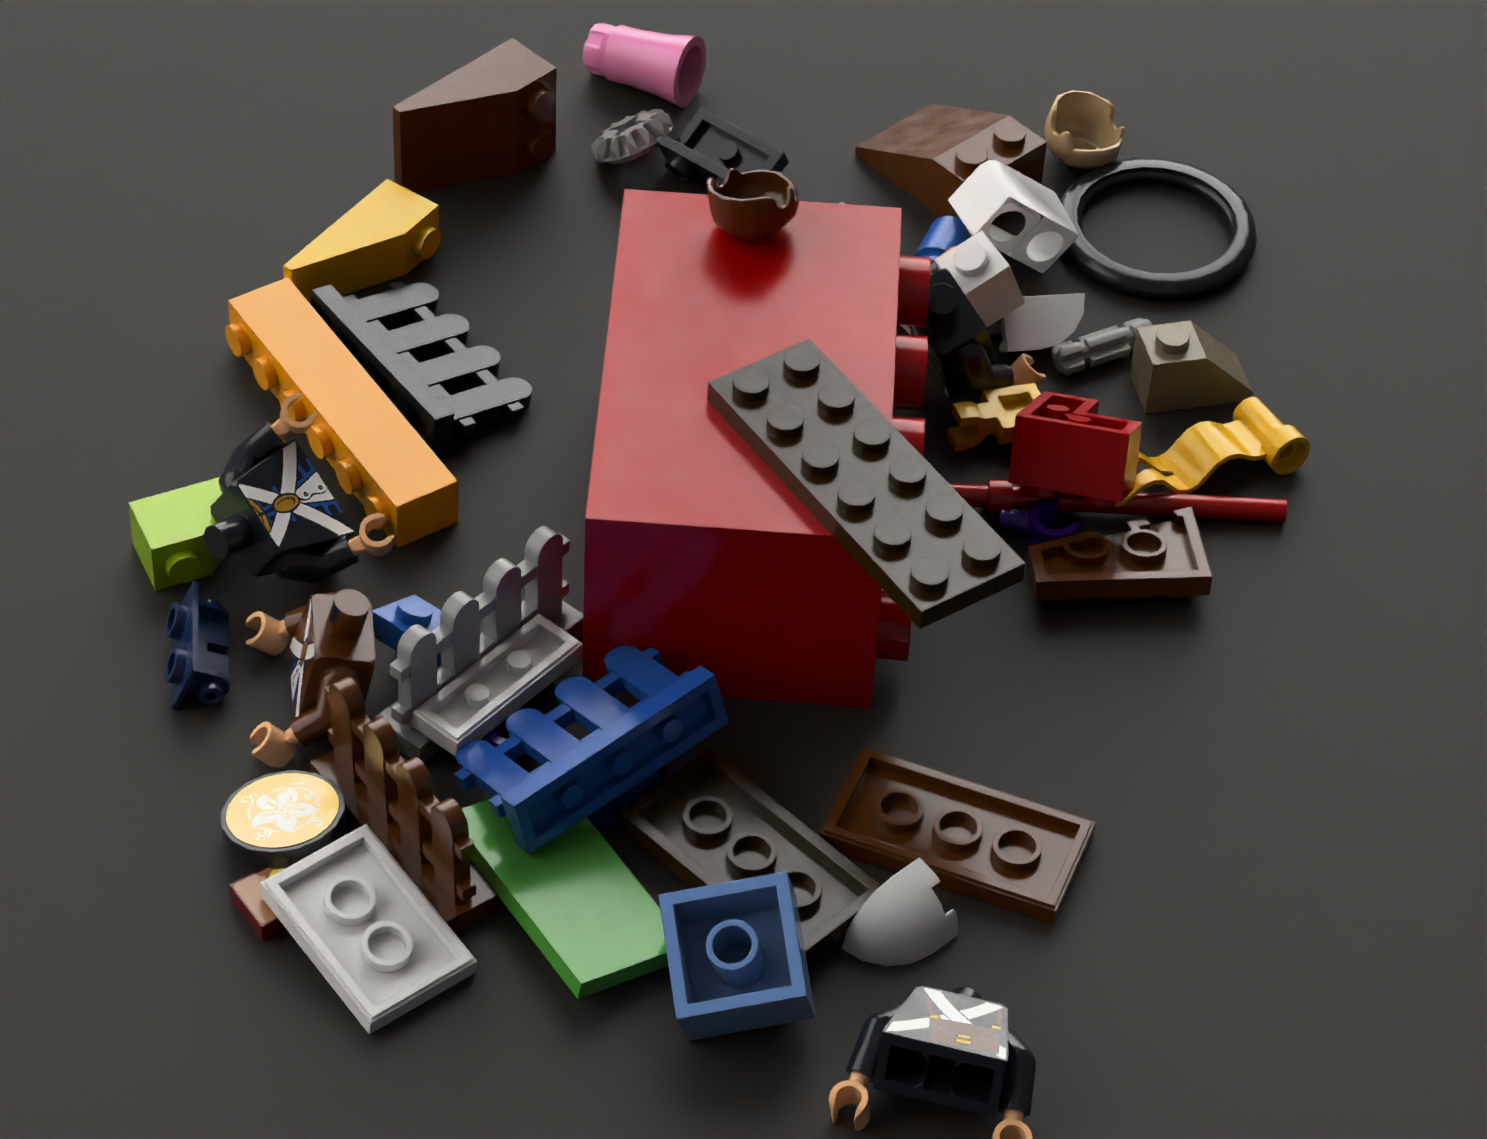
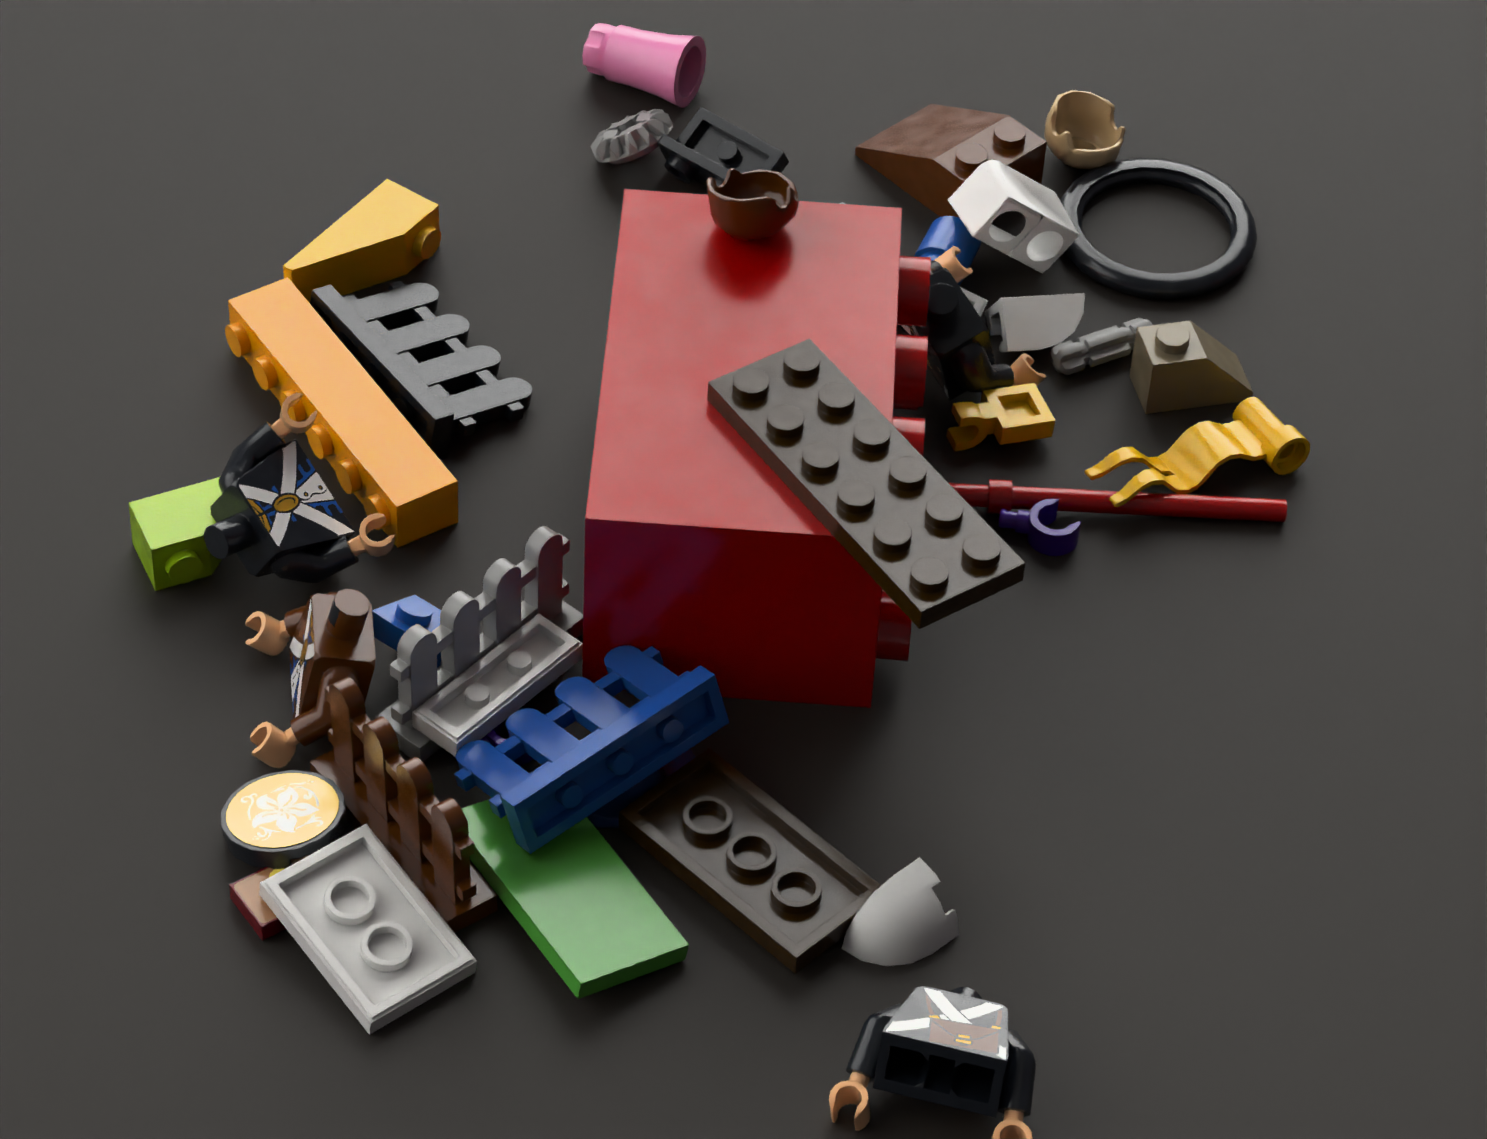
dark blue hinge [164,581,230,710] -> none
reddish brown slope [392,38,557,193] -> none
medium blue brick [658,871,816,1041] -> none
reddish brown tile [819,747,1096,925] -> none
white brick [935,230,1025,327] -> none
red brick [1008,391,1143,507] -> none
reddish brown wing [1027,506,1212,602] -> none

